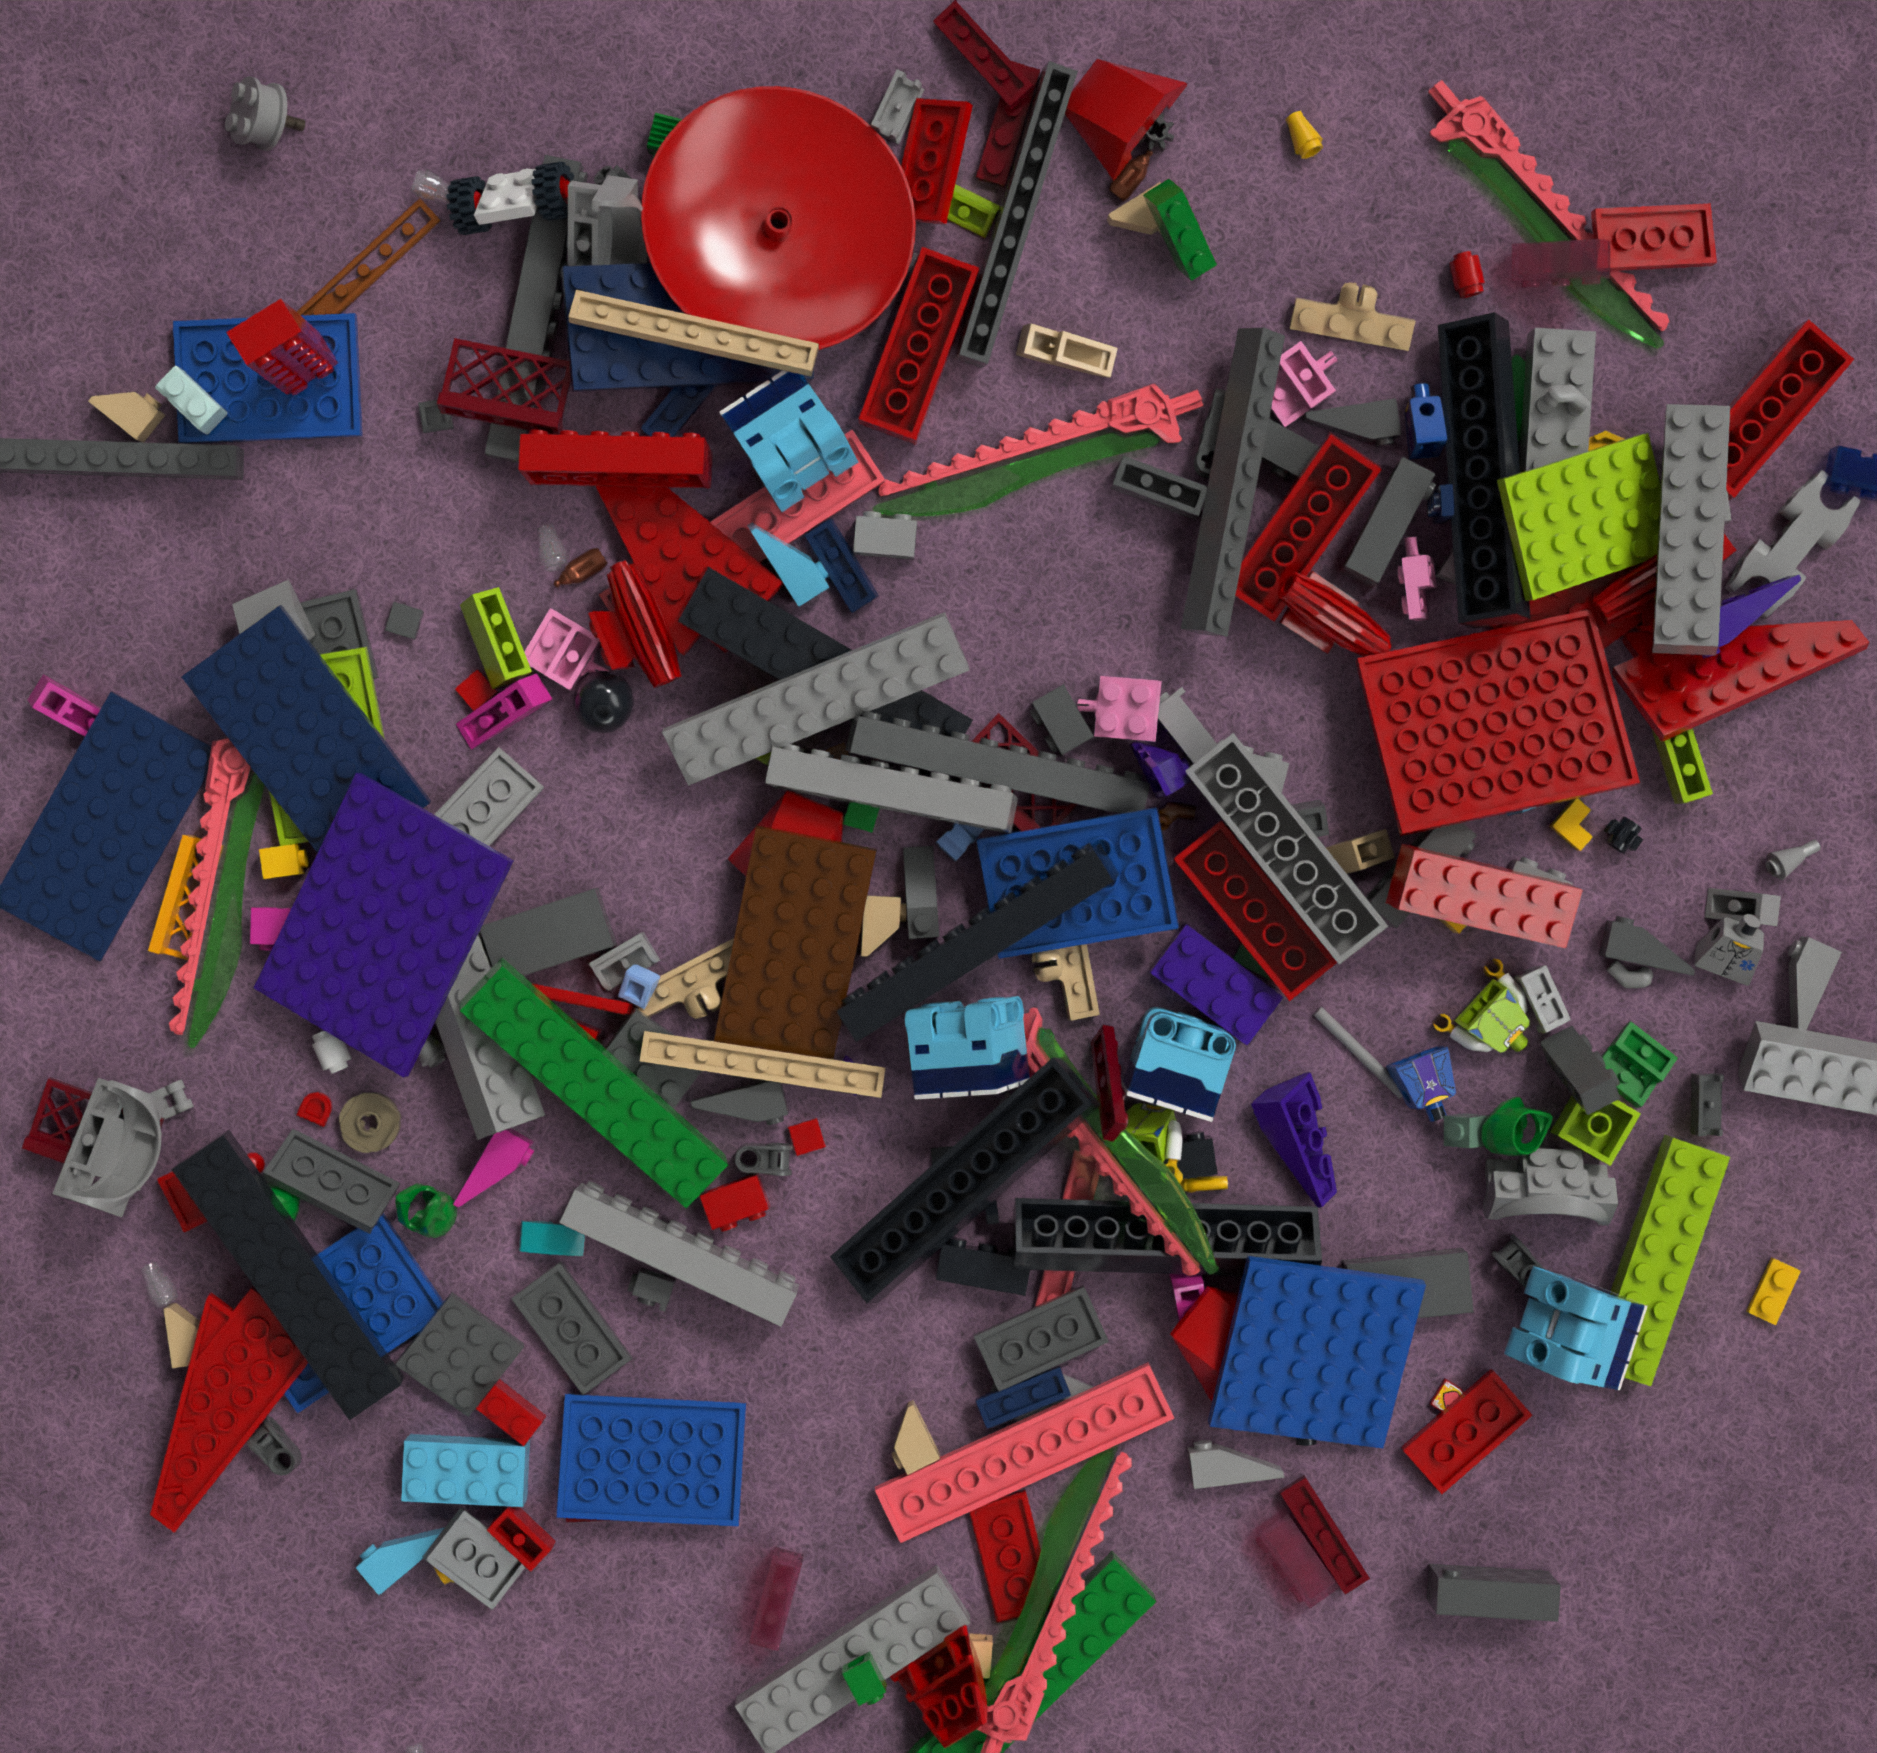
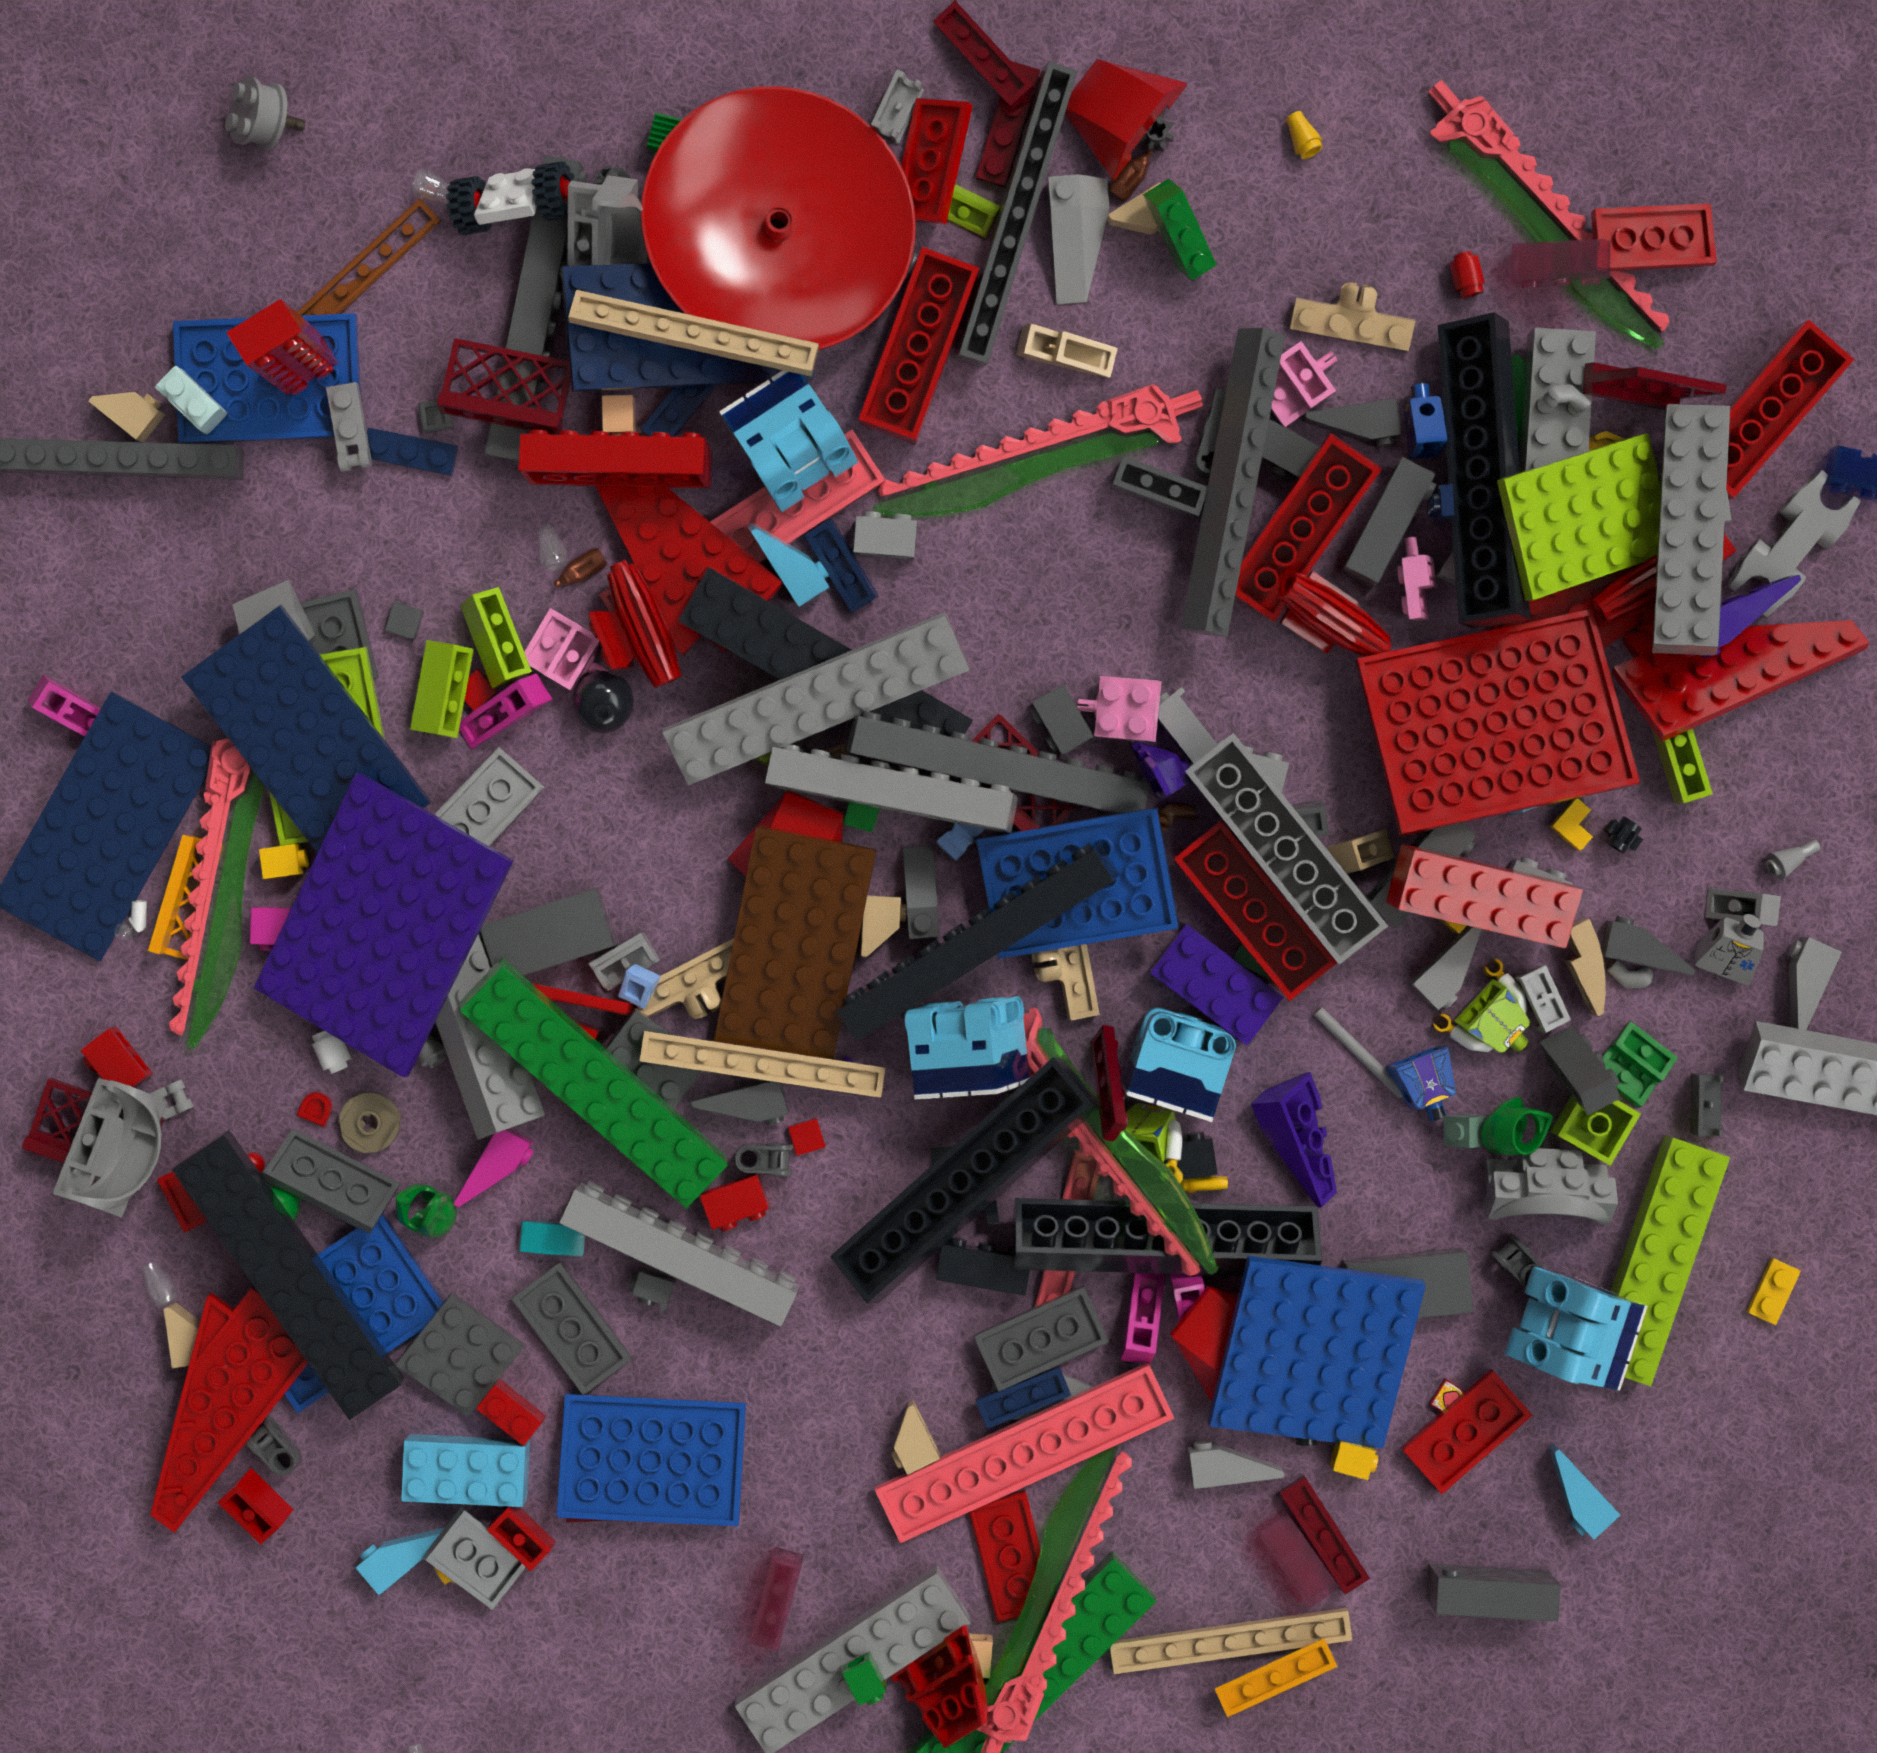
none -> red brick [80,1026,153,1088]
none -> arm [114,900,147,941]
none -> red brick [217,1468,294,1545]
none -> light grey plate [326,382,372,472]
none -> dark blue plate [367,427,458,476]
none -> lime brick [410,640,474,738]
none -> light nougat brick [602,395,636,436]
none -> light grey wedge [1047,174,1109,305]
none -> tan plate [1110,1608,1352,1674]
none -> dark pink slope [1121,1273,1165,1365]
none -> light orange fence [1214,1638,1338,1718]
none -> yellow brick [1329,1440,1378,1480]
none -> light grey slope [1409,926,1482,1010]
none -> medium azure slope [1549,1444,1620,1540]
none -> tan slope [1565,918,1606,1016]
none -> dark red fence [1583,362,1727,410]

